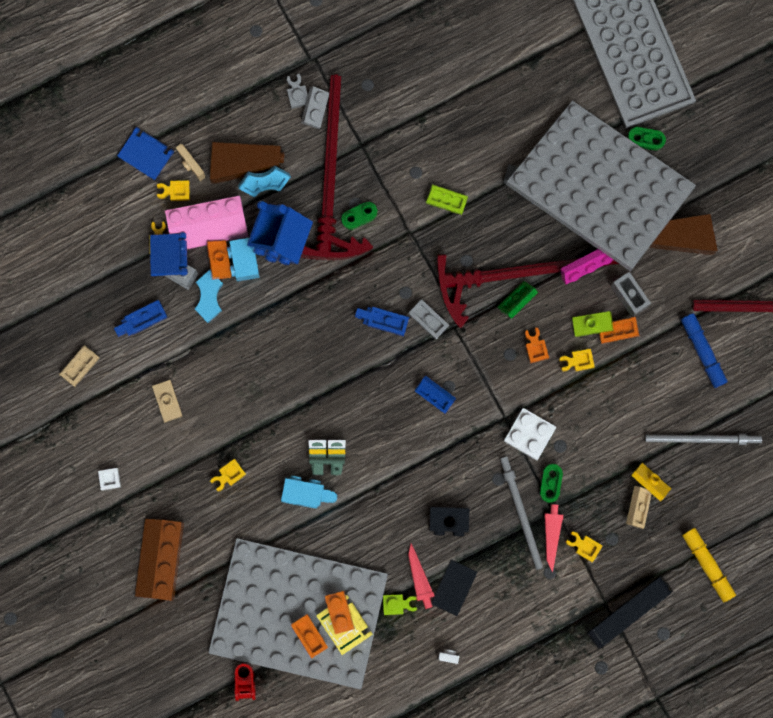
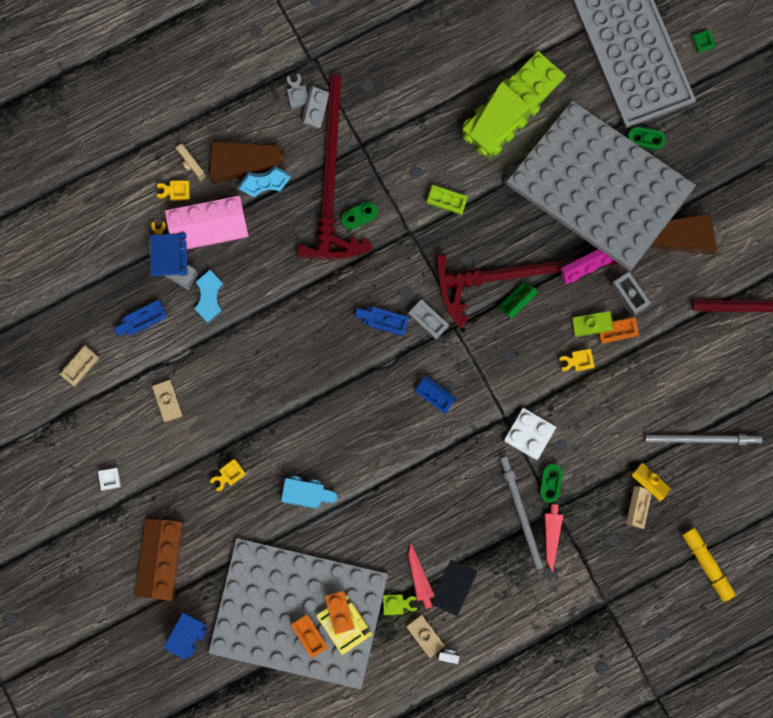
blue piece [117,127,174,181] -> none
orange plate [206,240,232,280] -> none
medium azure brick [227,238,260,282] -> none
red piece [235,662,256,701] -> none
blue container [247,201,313,265] -> none
sand green hips [309,440,346,475] -> none
black brick [429,507,470,536] -> none
orange plate [525,328,549,364] -> none
yellow plate [565,532,602,563] -> none
black beam [586,575,673,649] -> none
blue piece [681,313,728,389] -> none
none -> blue slope [164,613,208,660]
none -> tan plate [406,615,445,658]
none -> lime wedge [462,51,566,160]
none -> green tile [691,29,716,54]

